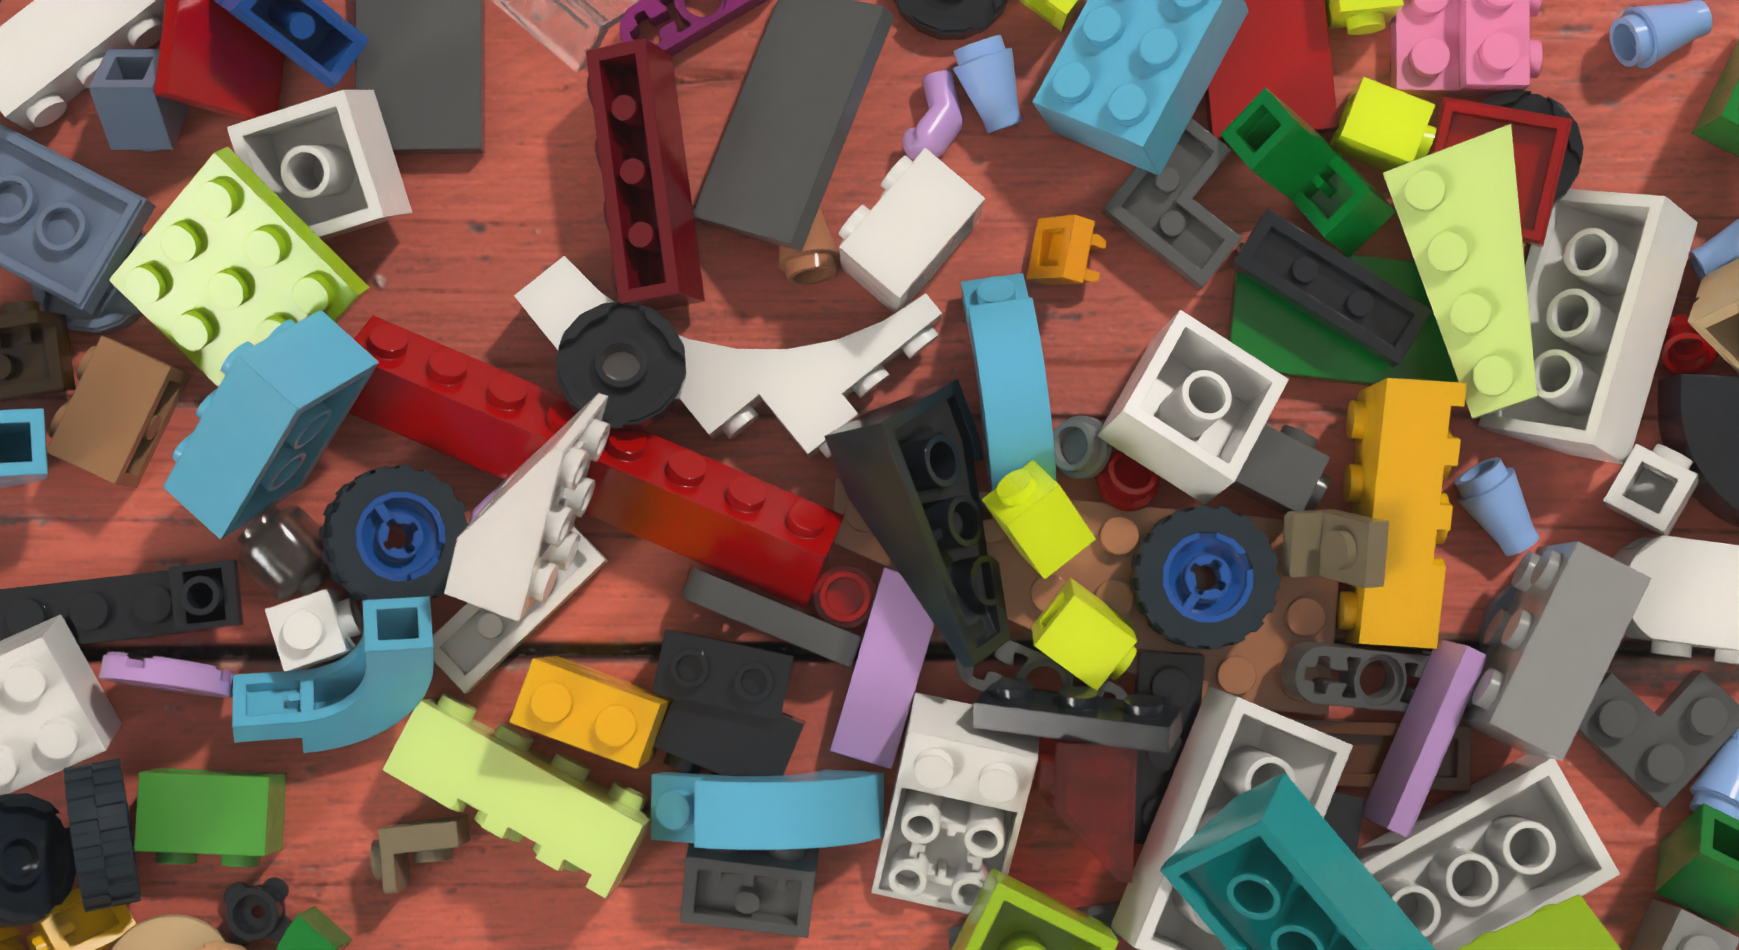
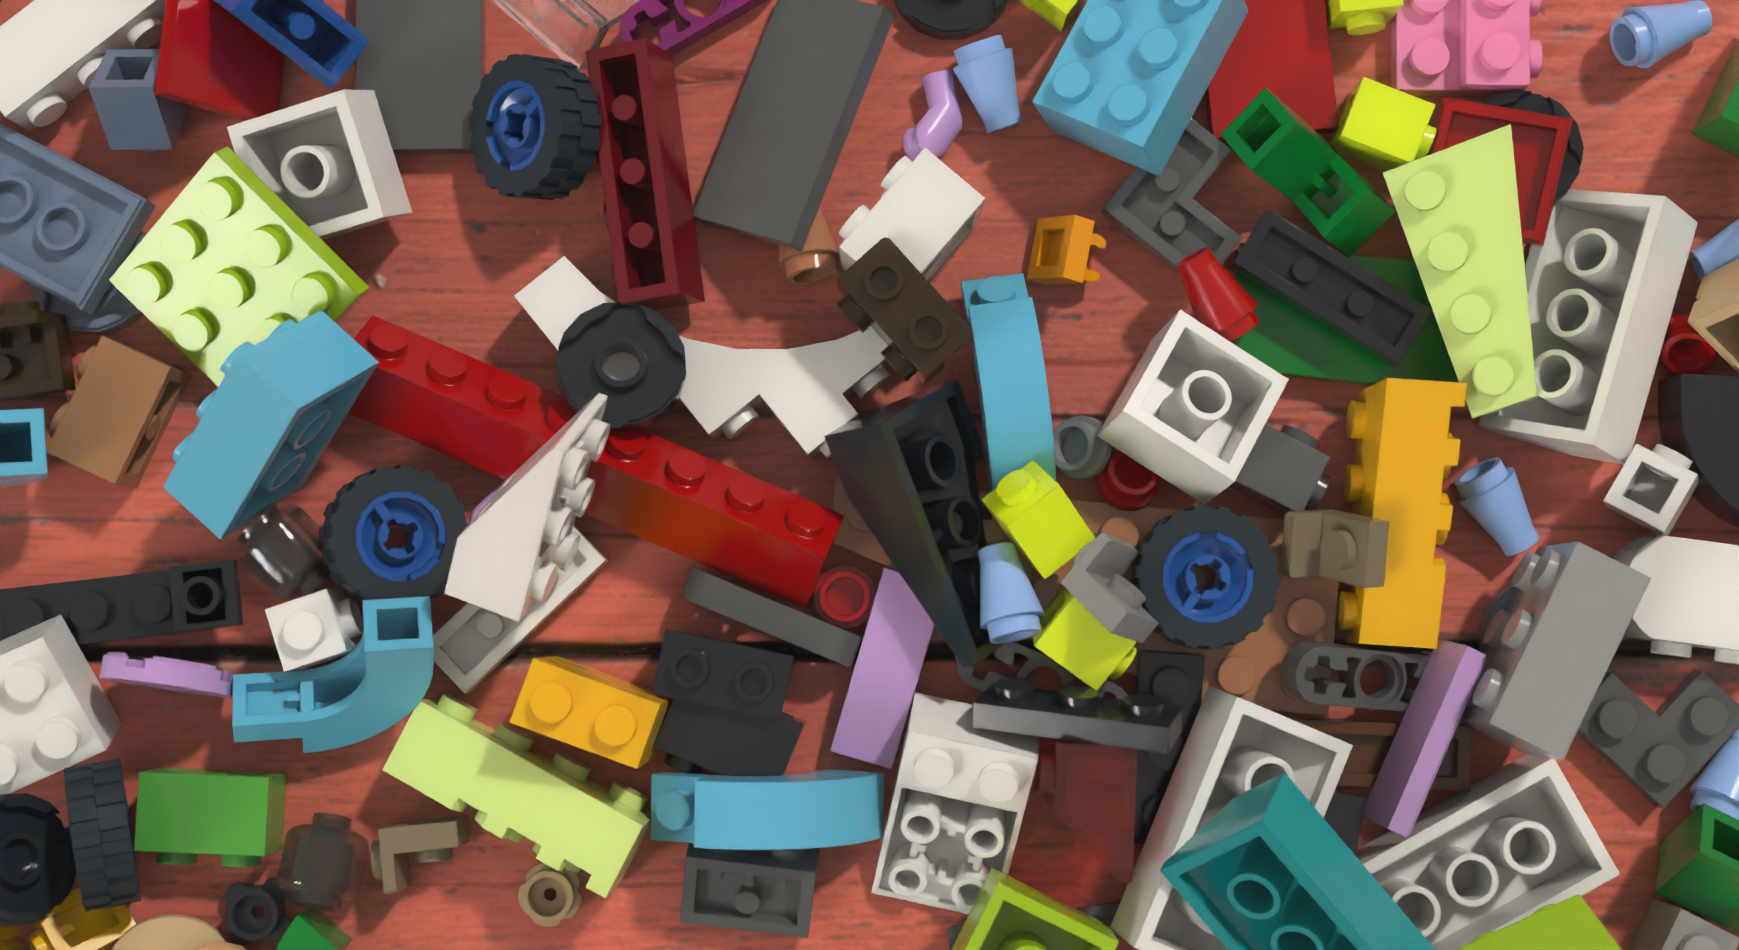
none -> clear smoke head [277,813,369,912]
none -> black wheel [469,54,602,200]
none -> tan plate [518,863,582,927]
none -> dark brown bracket [837,238,973,386]
none -> light blue cone [977,542,1045,644]
none -> light grey bracket [1061,533,1159,643]
none -> red cone [1175,246,1260,342]

